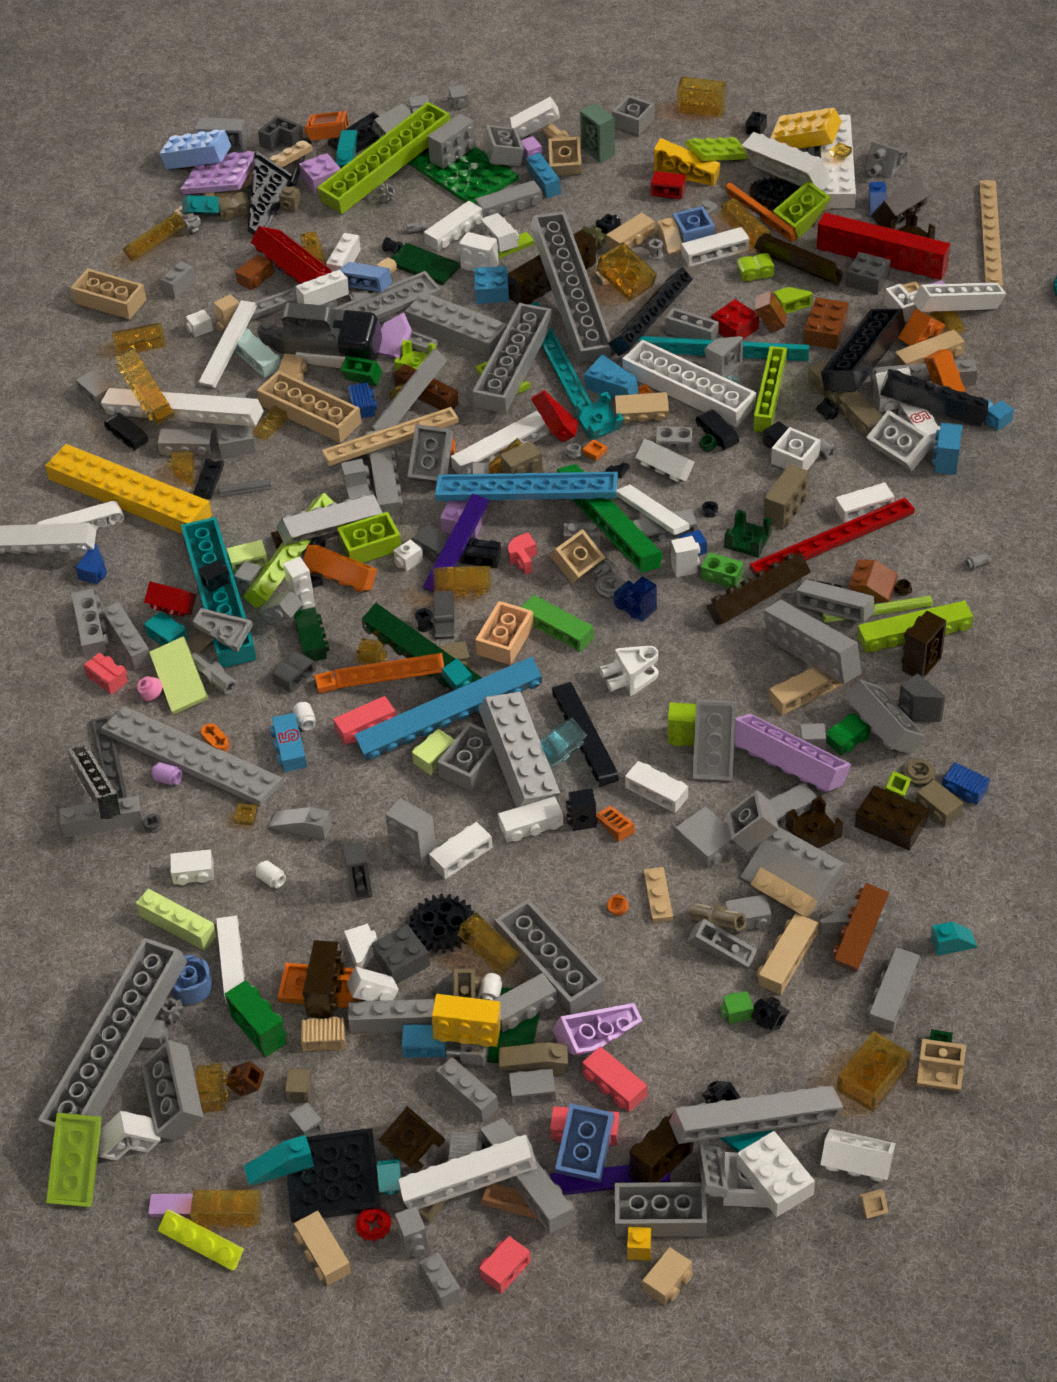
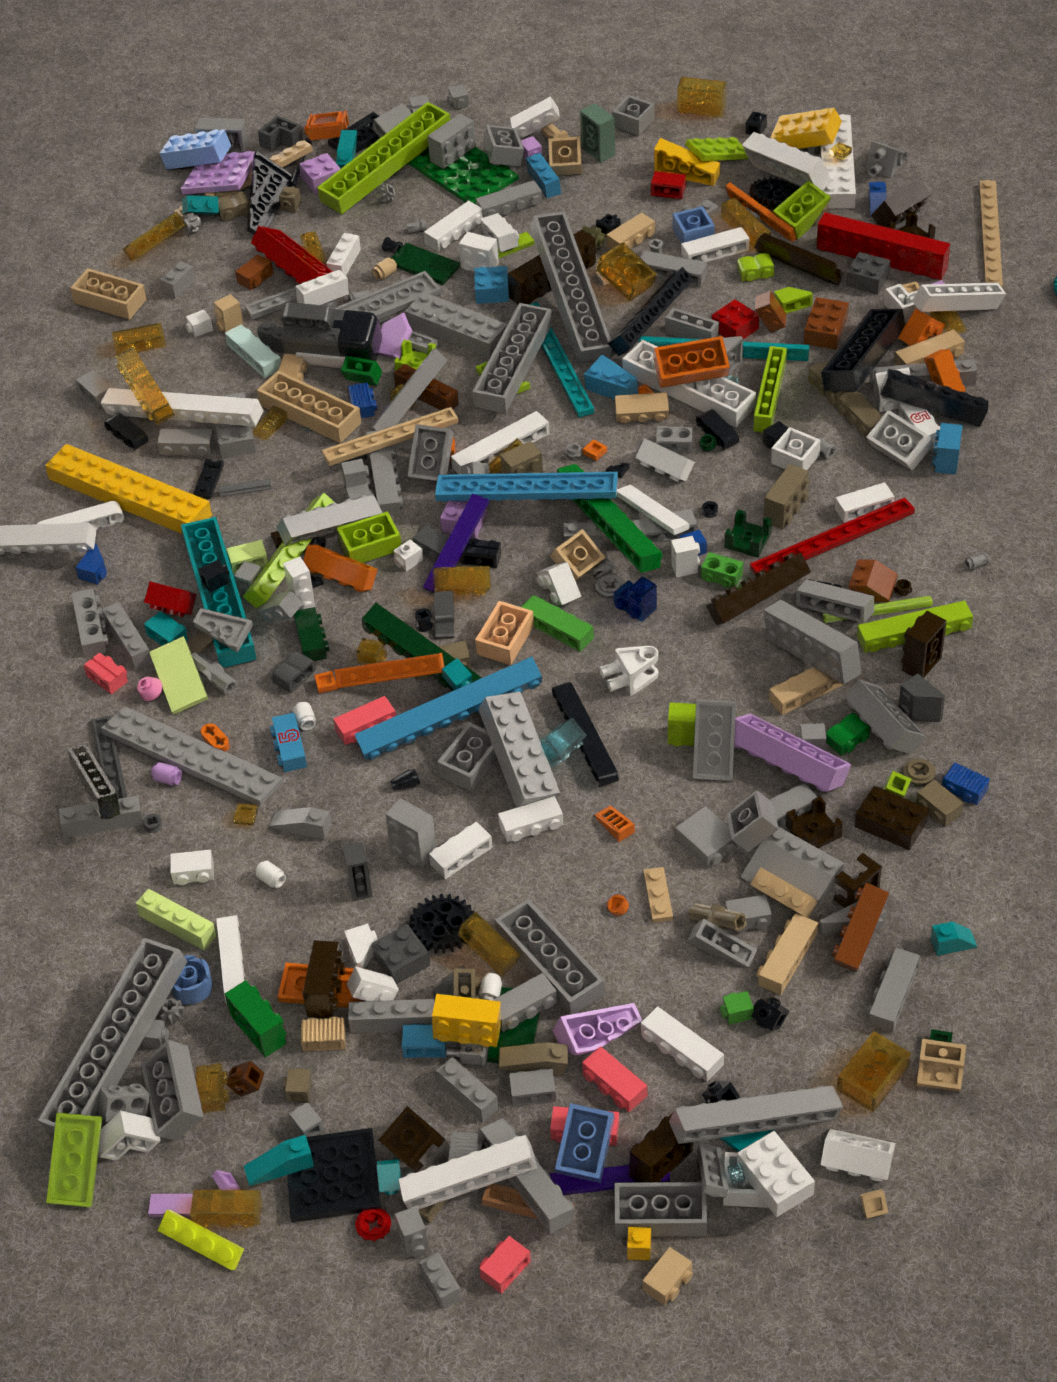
clear yellow slope [168,451,195,487] -> none
white tile [199,300,257,388] -> none
tan brick [293,1211,352,1286] -> none
medium blue brick [340,262,392,292] -> none
yellowish green brick [412,729,455,775] -> none
coral brick [508,532,537,575] -> none
red slope [531,390,578,442] -> none
black brick [565,788,597,831] -> none
teal panel [574,391,624,441] -> none
white brick [625,761,688,813] -> none
tan slope [657,217,682,255] -> none
black brick [816,397,839,420] -> none
dark azure brick [985,399,1014,431] -> none
none -> light grey brick [98,1084,150,1122]
none -> lavender tile [211,1170,240,1194]
none -> black cone [390,768,420,791]
none -> white brick [536,562,581,606]
none -> light grey brick [638,250,707,287]
none -> white brick [641,1007,724,1082]
none -> orange brick [653,336,730,388]
none -> clear light blue bush [727,1163,745,1186]
none -> dark brown panel [833,853,882,908]

